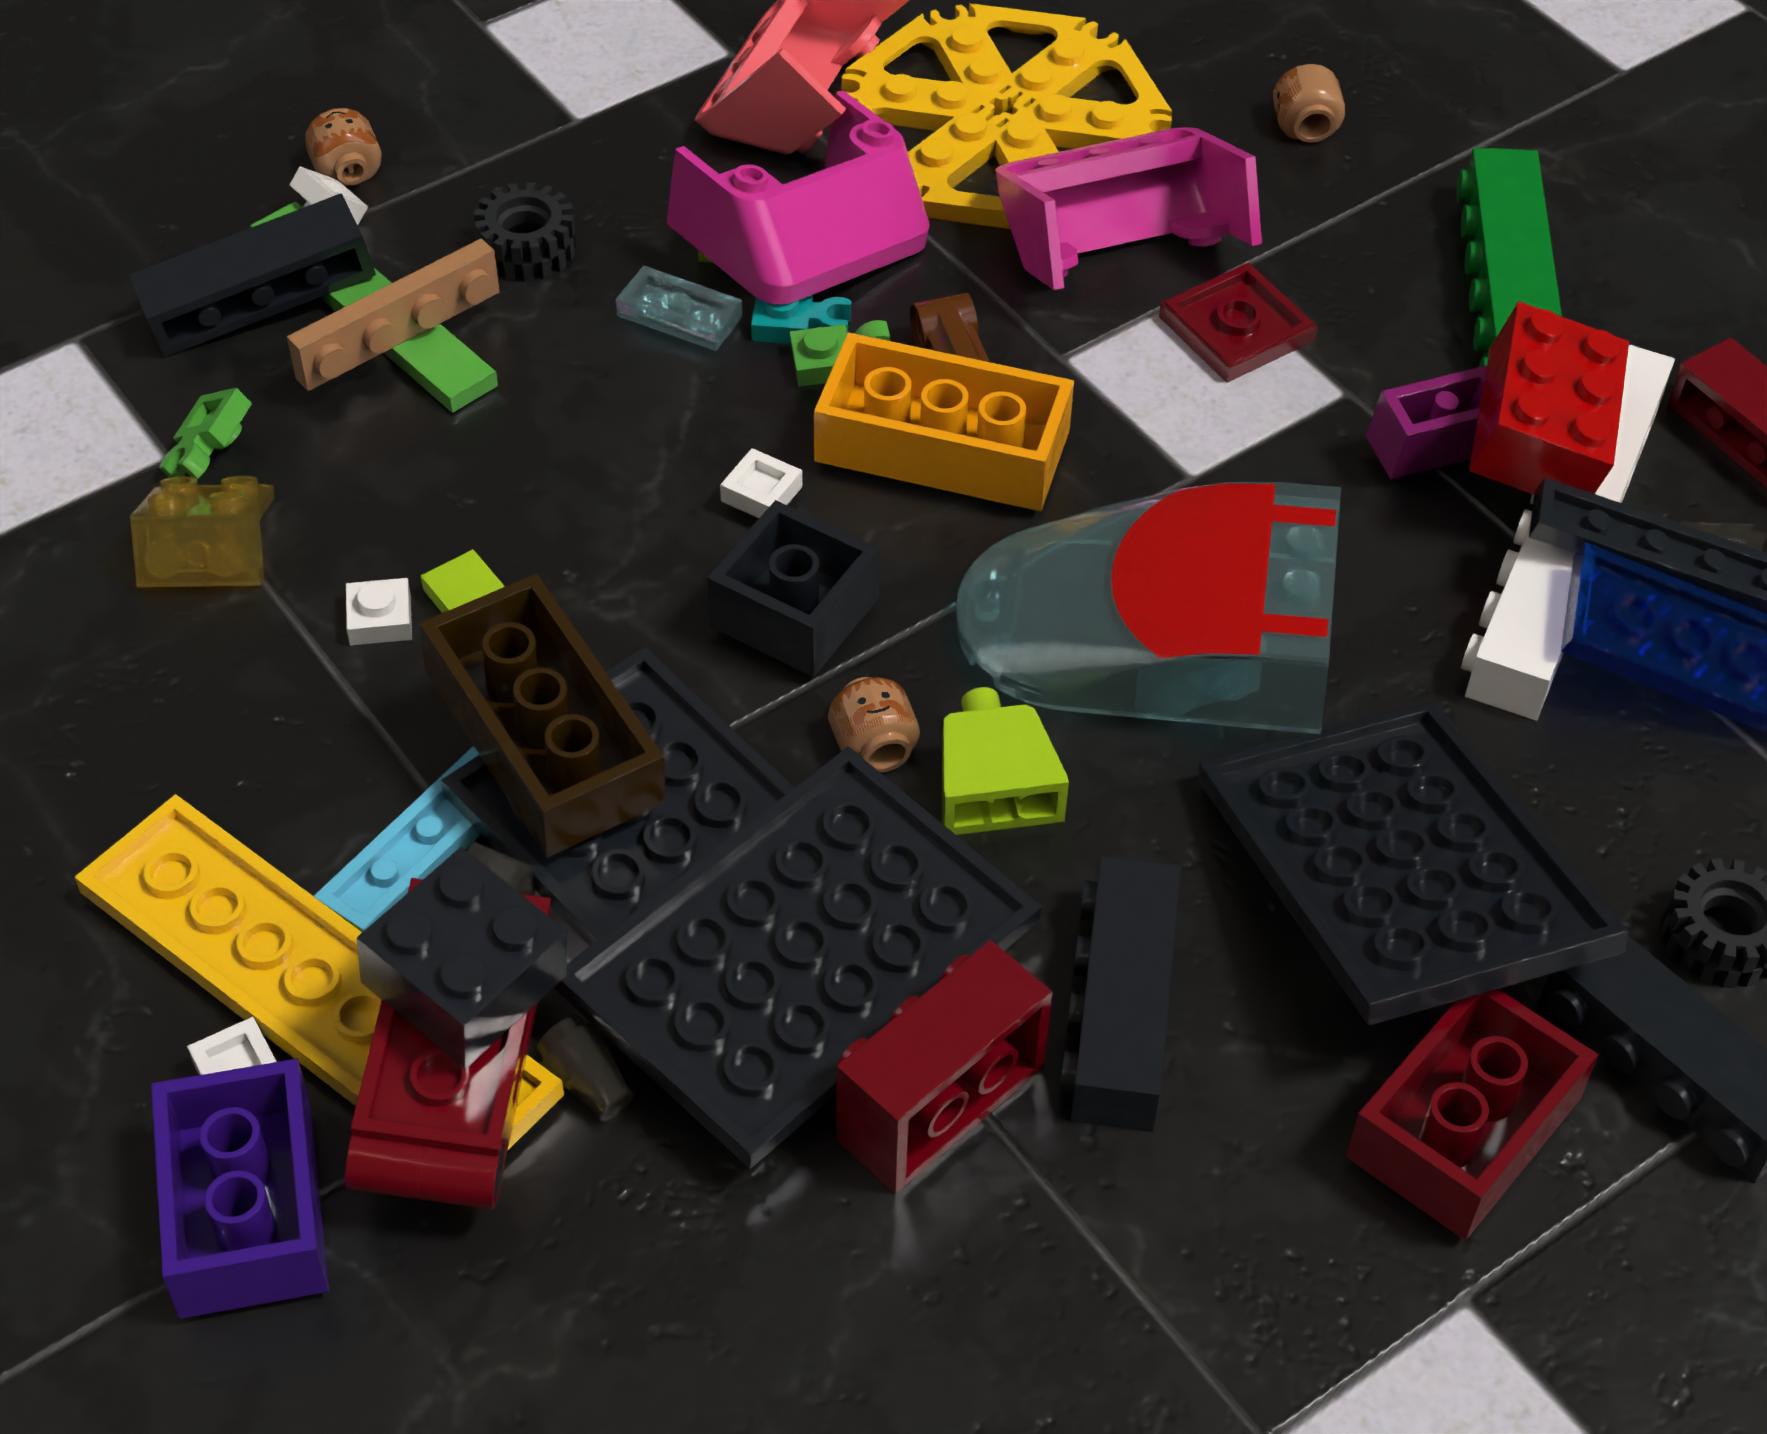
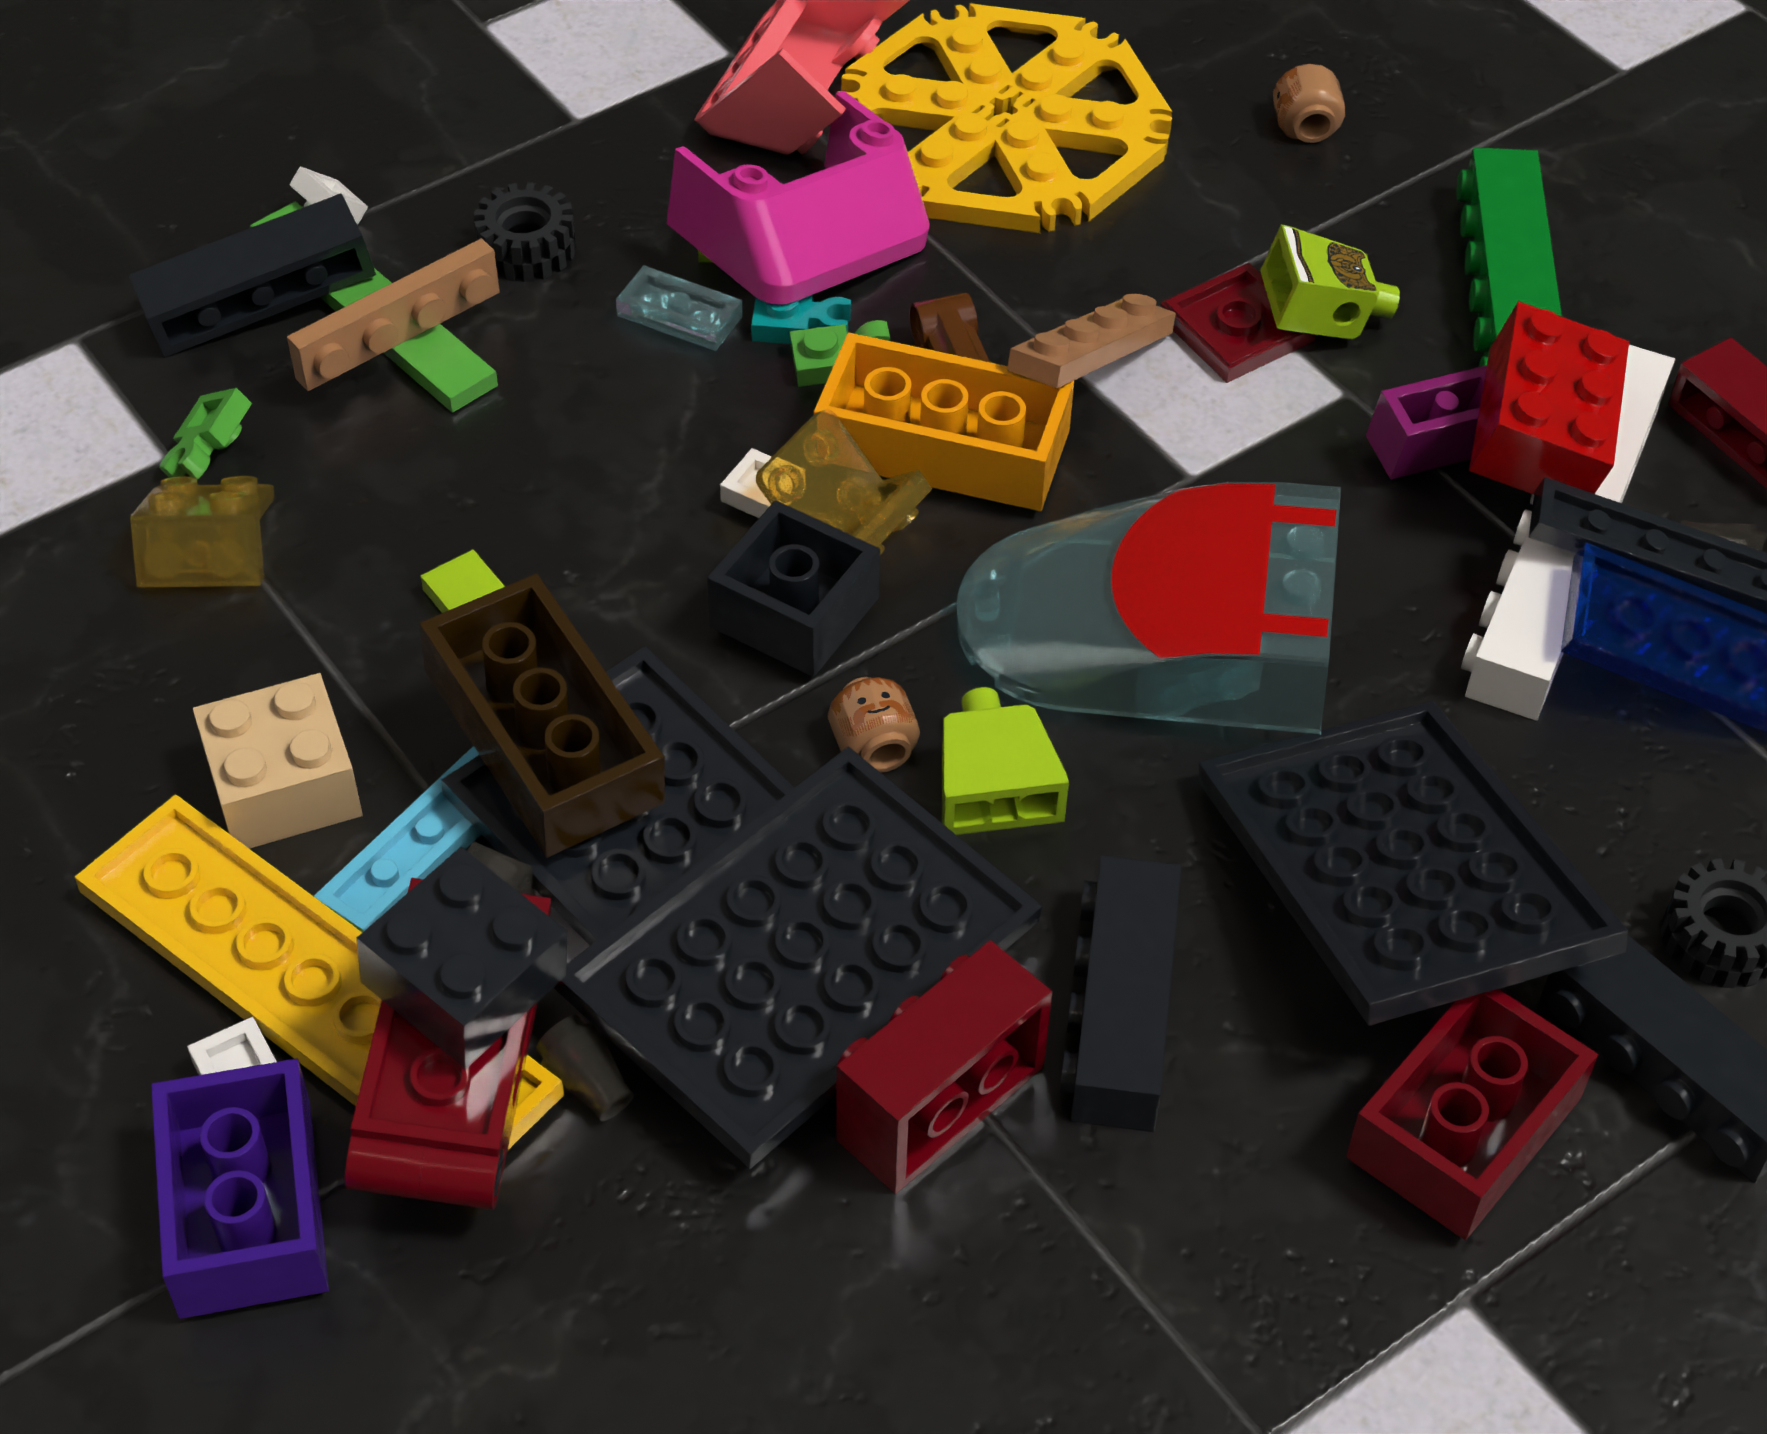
medium nougat head [305,108,382,186] -> none
white plate [346,578,412,646] -> none
dark pink windscreen [996,127,1262,290] -> none
none -> tan brick [193,673,363,849]
none -> clear yellow bracket [756,409,932,555]
none -> medium nougat plate [1007,294,1176,388]
none -> lime torso [1260,224,1400,339]

